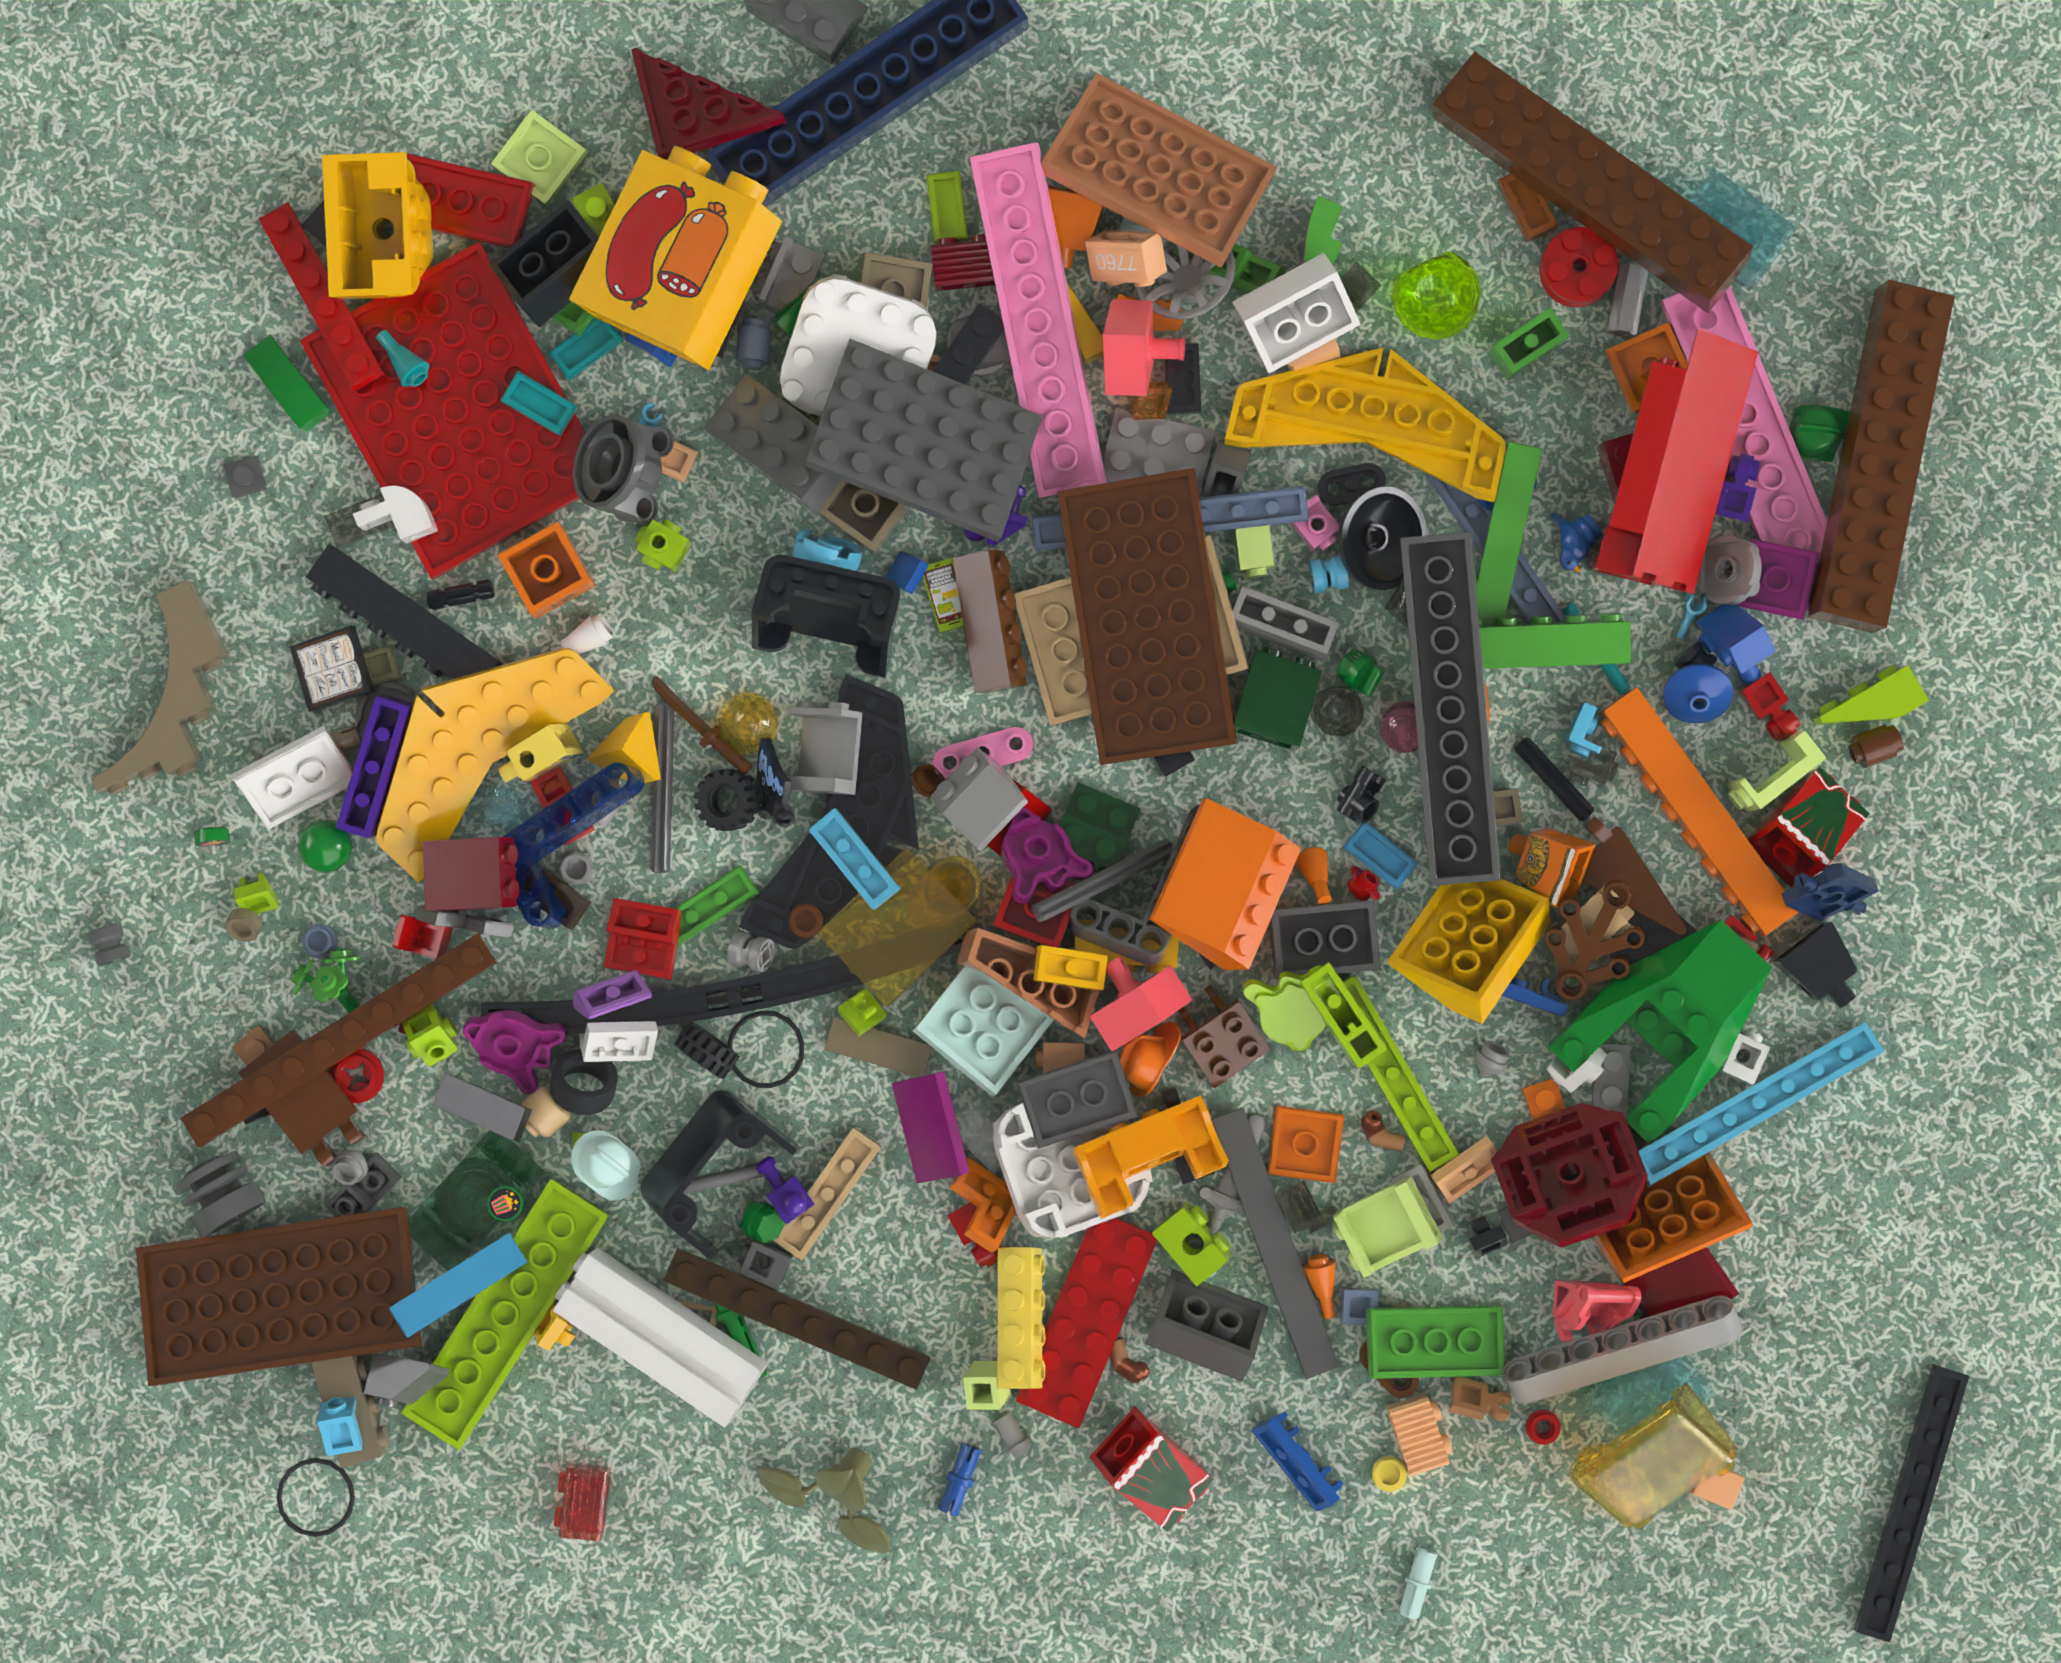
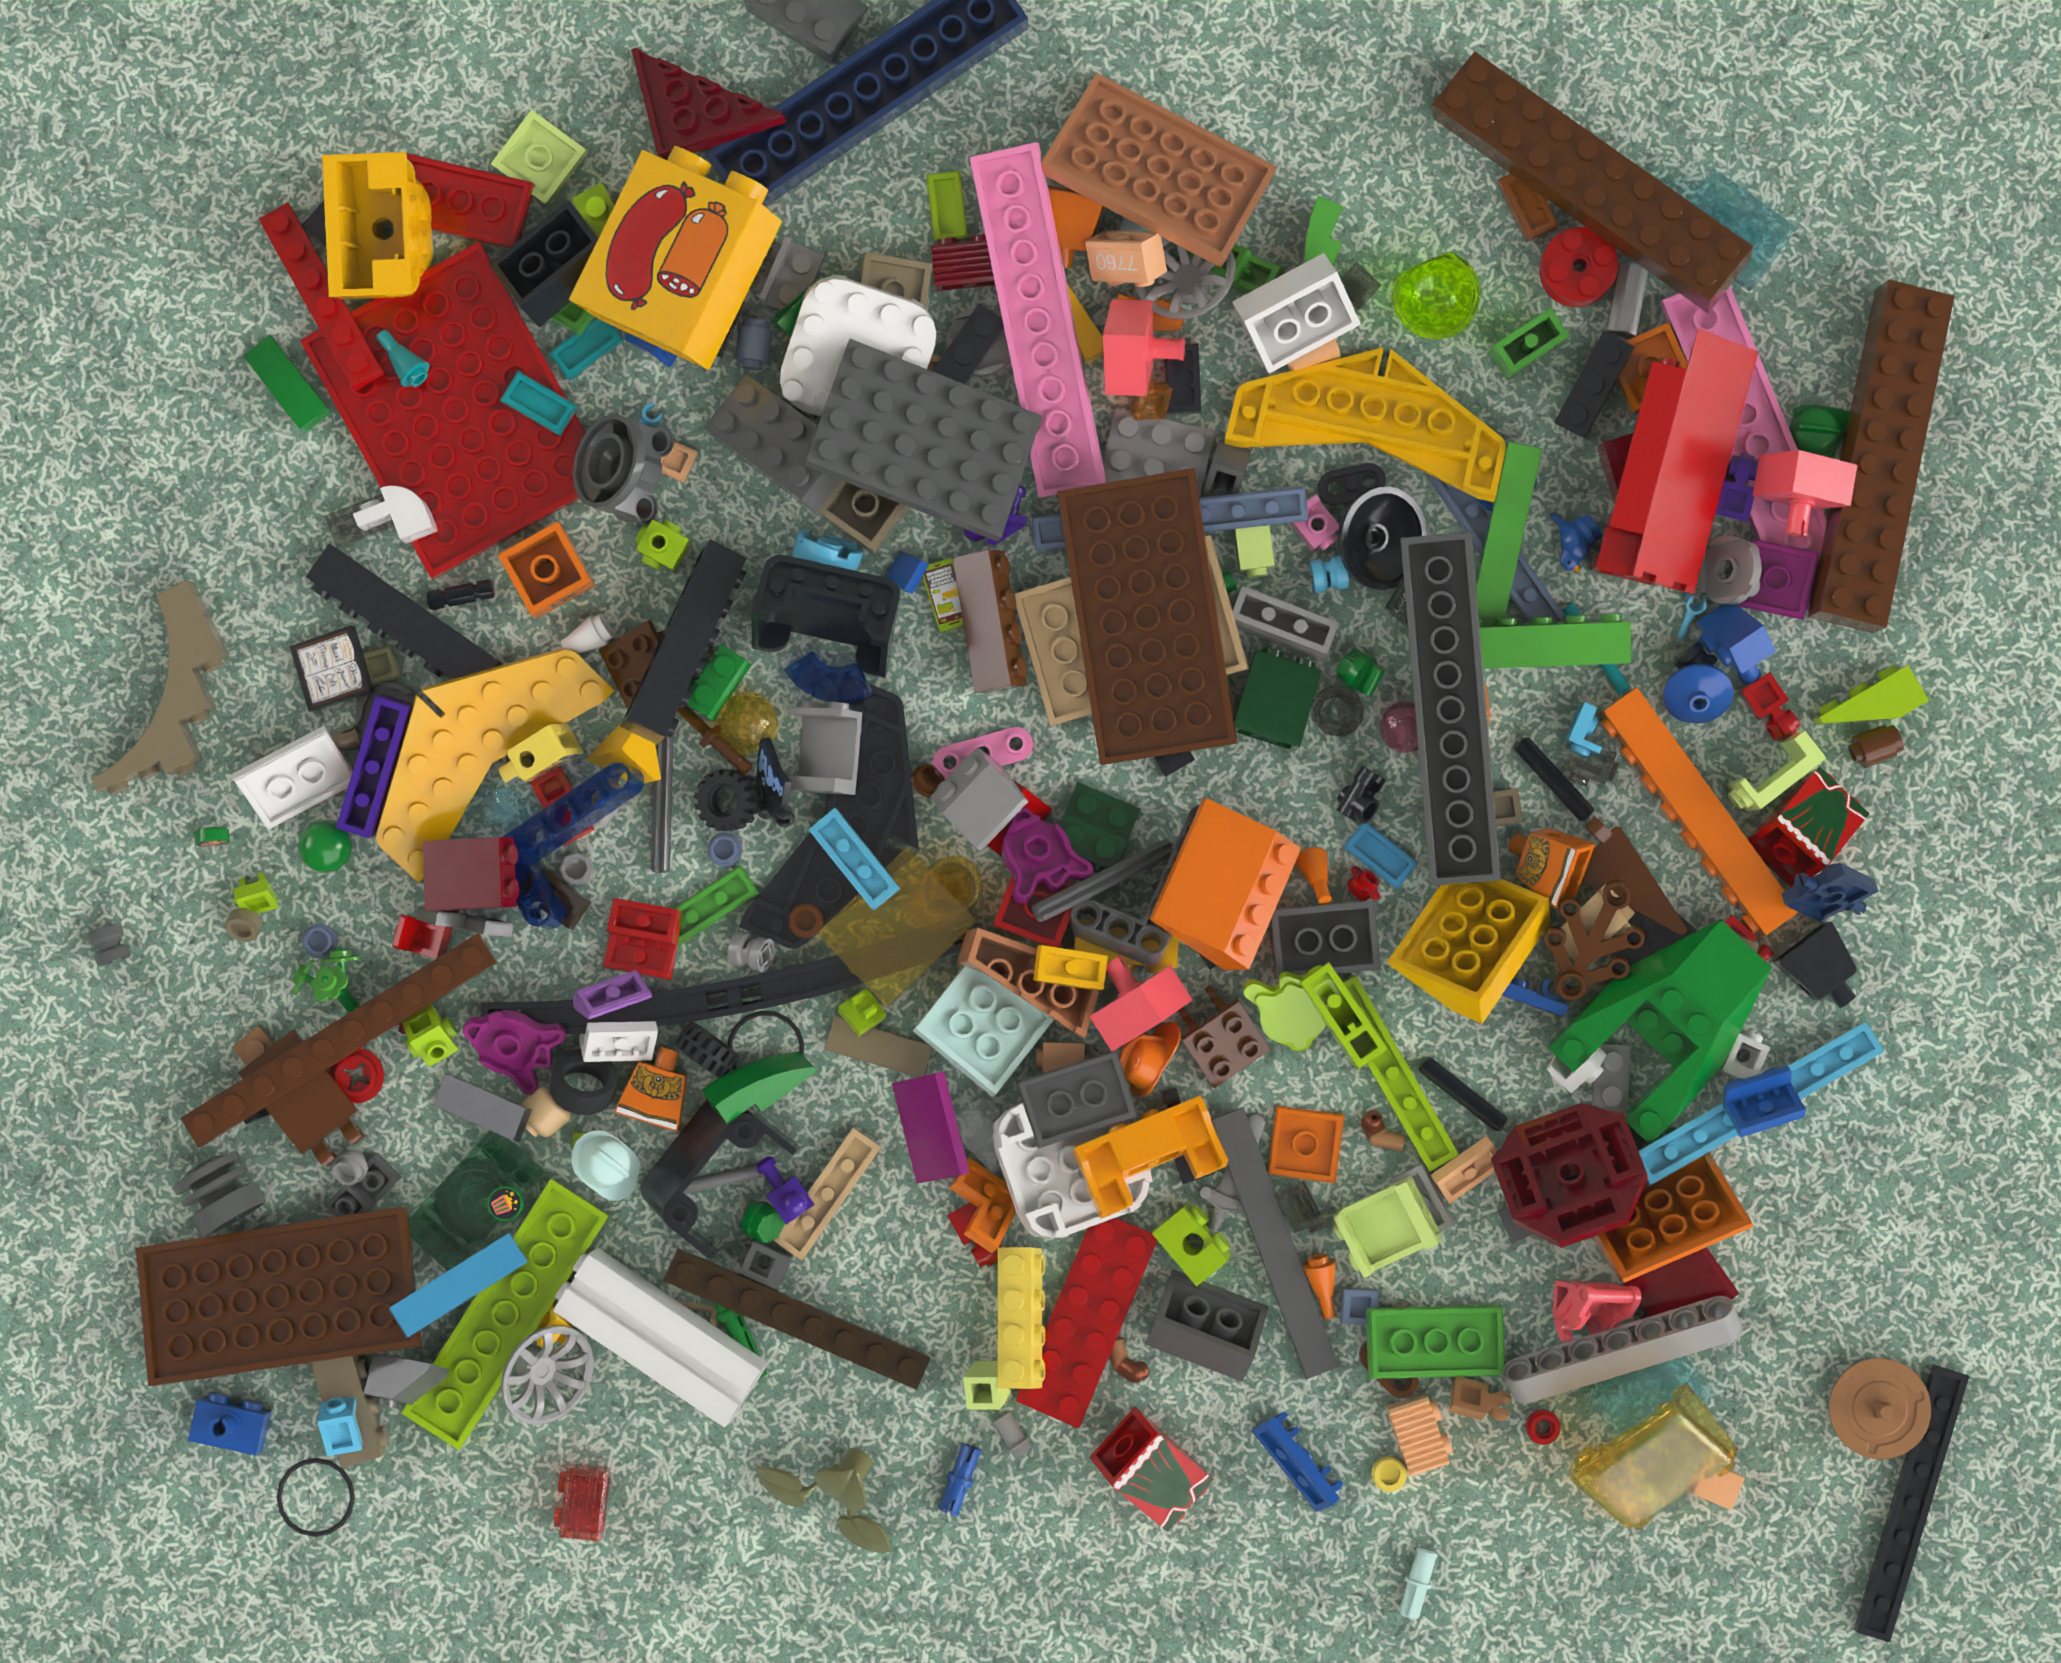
dark grey plate [223,456,267,499] -> none
black tile [1469,1215,1507,1259] -> none
light grey plate [1475,1041,1510,1078] -> none
orange plate [1521,1078,1566,1120] -> none
none -> blue brick [188,1392,272,1456]
none -> light grey wheel [501,1325,594,1425]
none -> reddish brown plate [599,620,664,709]
none -> torso [614,1046,688,1132]
none -> black brick [620,539,747,745]
none -> green brick [687,645,751,722]
none -> green slope [701,1052,817,1124]
none -> sand blue plate [708,832,742,867]
none -> clear blue tile [784,651,874,703]
none -> black axle [1419,1057,1508,1132]
none -> black plate [1554,331,1635,439]
none -> blue bracket [1723,1066,1806,1138]
none -> coral brick [1753,450,1857,537]
none -> medium nougat piece [1829,1358,1931,1459]

